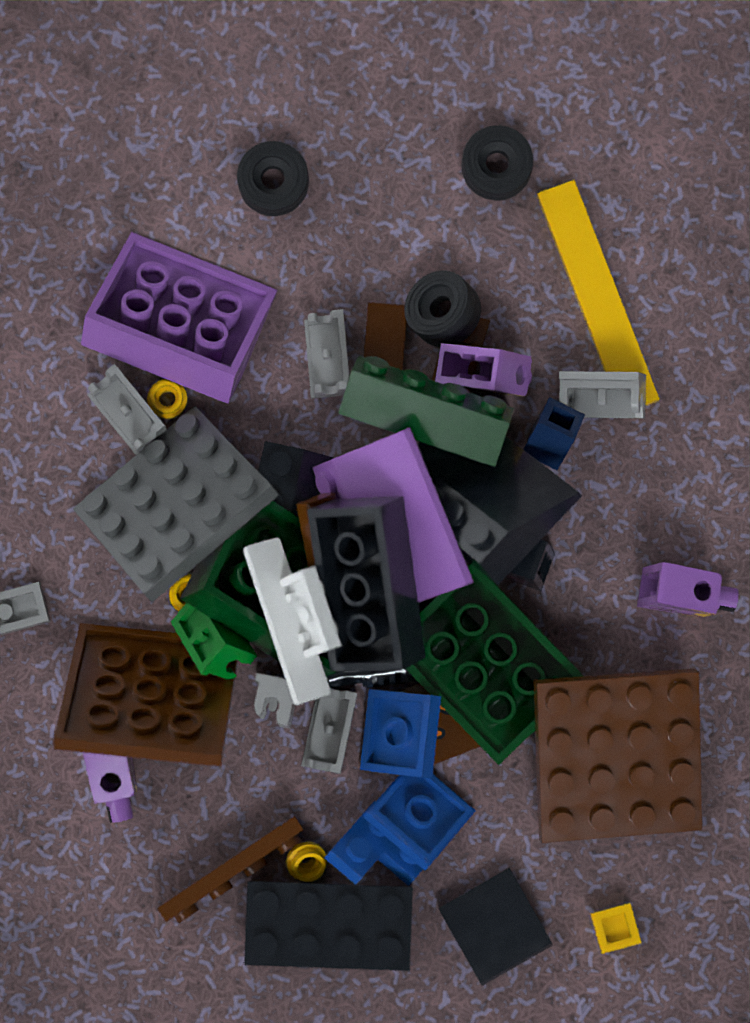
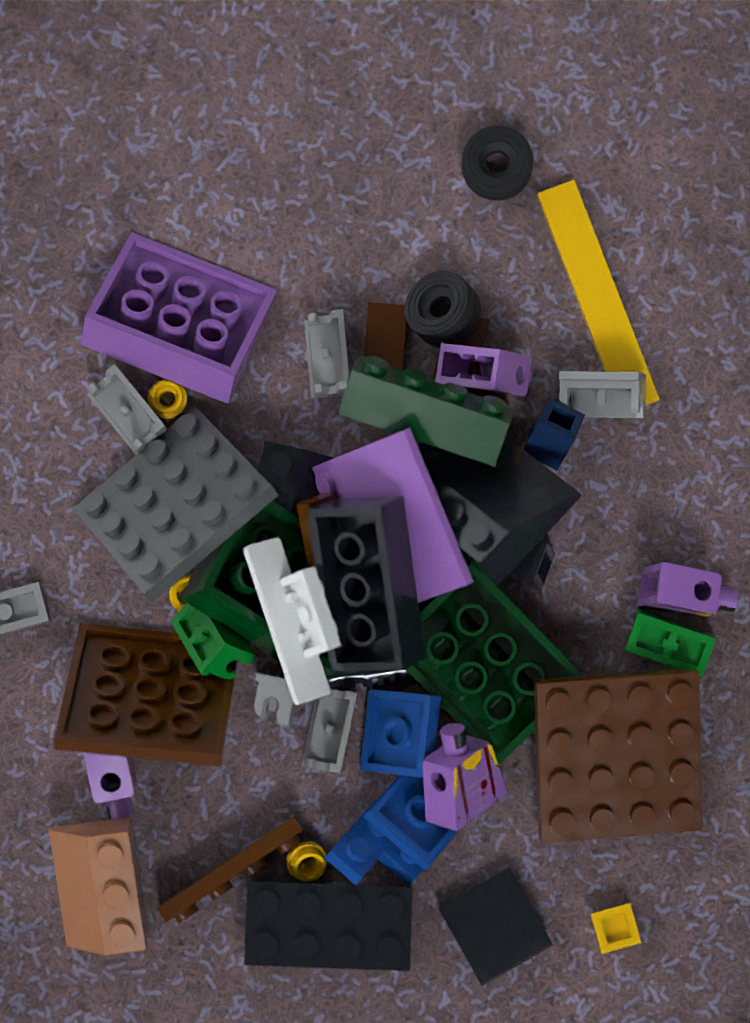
black tyre [237,141,309,216] -> none
none -> nougat slope [49,817,148,955]
none -> medium lavender torso [422,723,507,831]
none -> green hinge [625,607,716,677]

